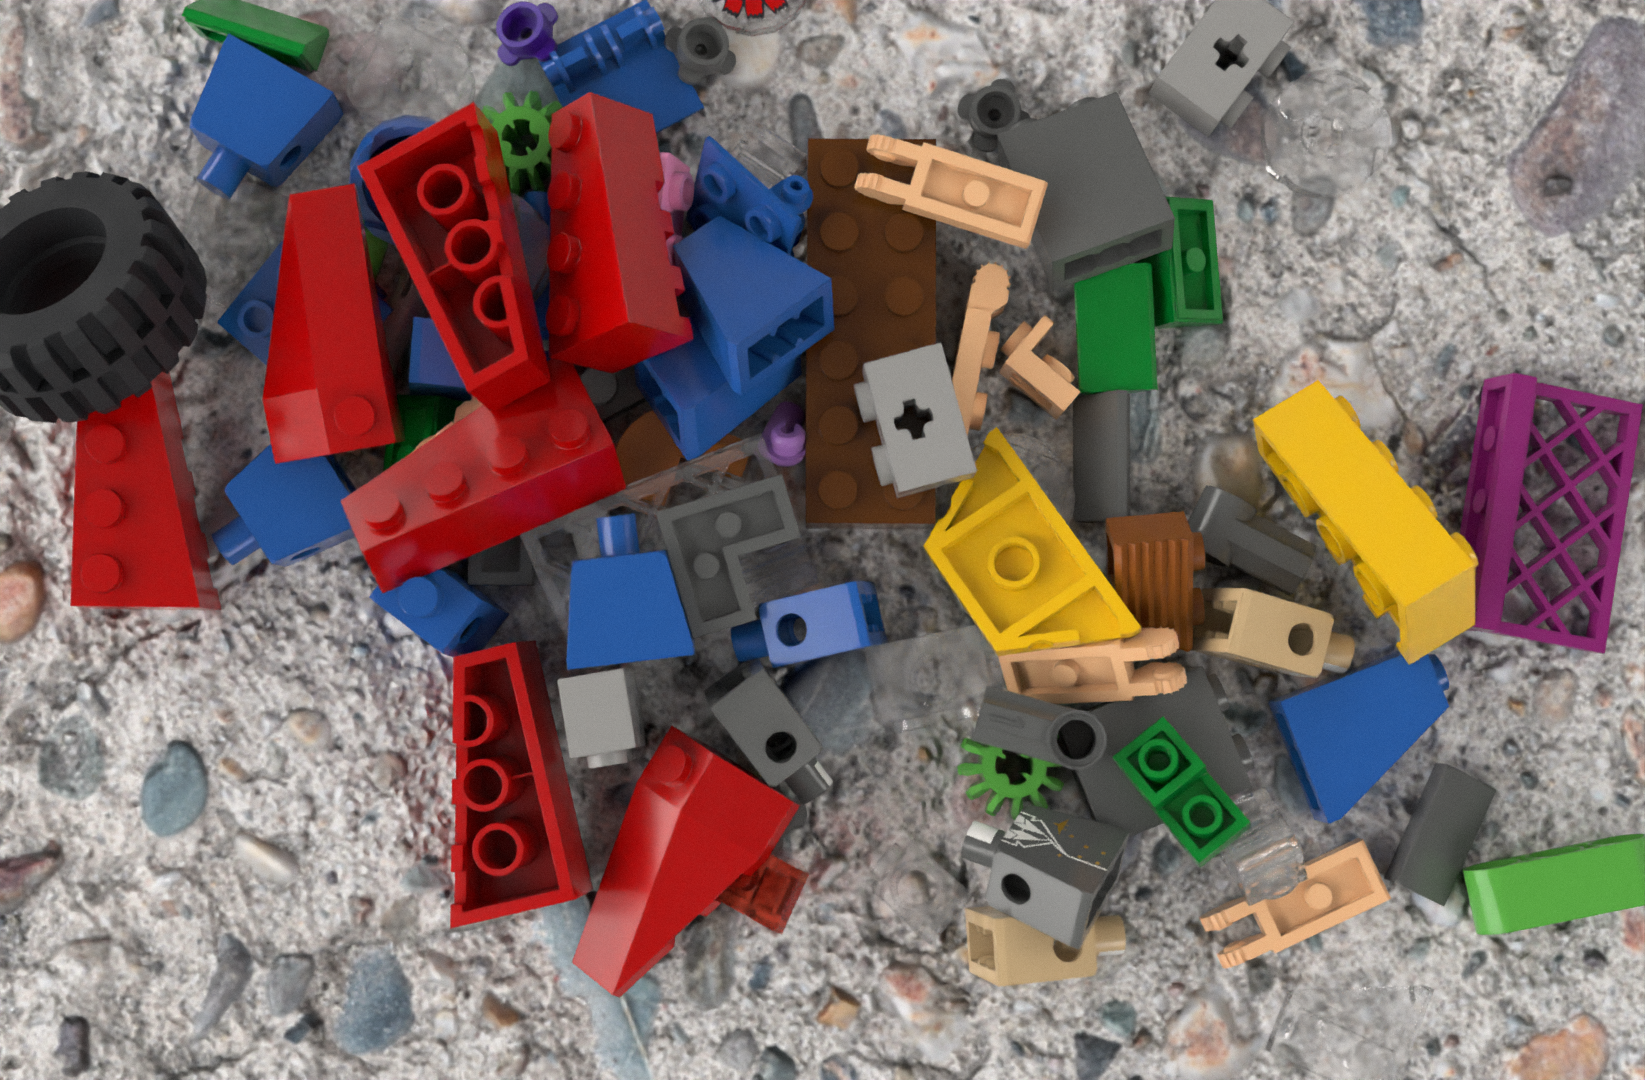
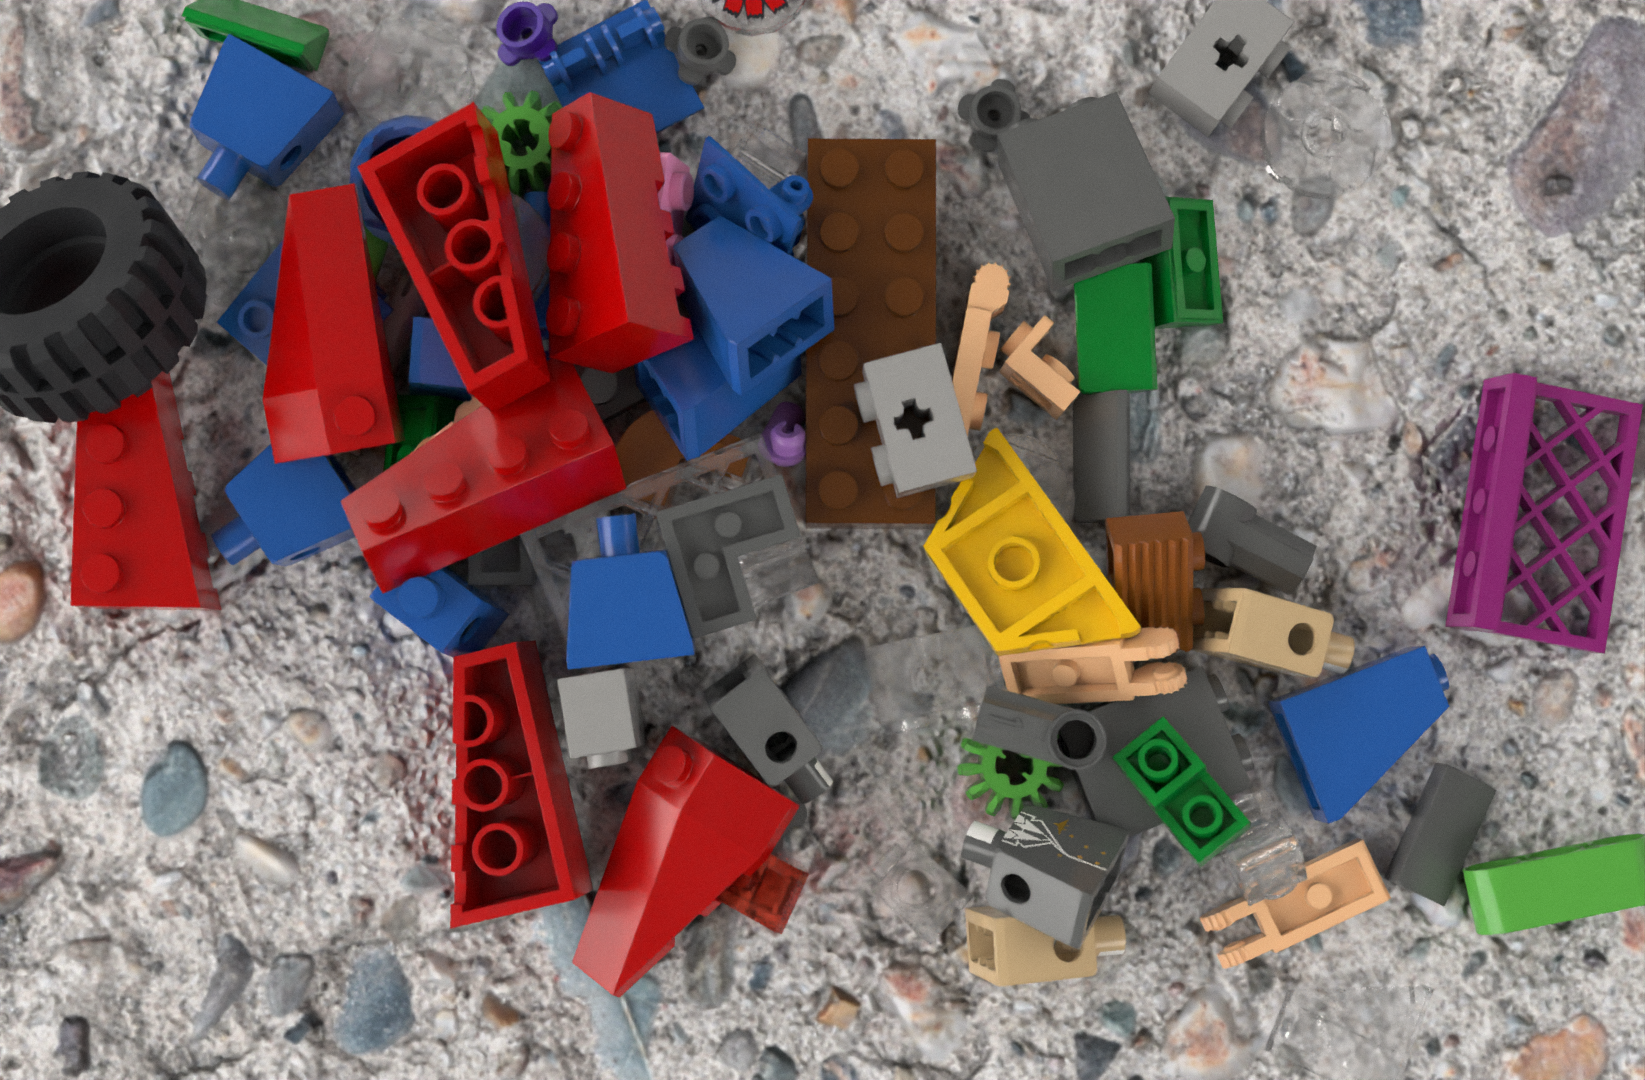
torso [731,581,888,668] -> none
light nougat hinge [854,134,1048,249] -> none
yellow wedge [1253,380,1478,665] -> none

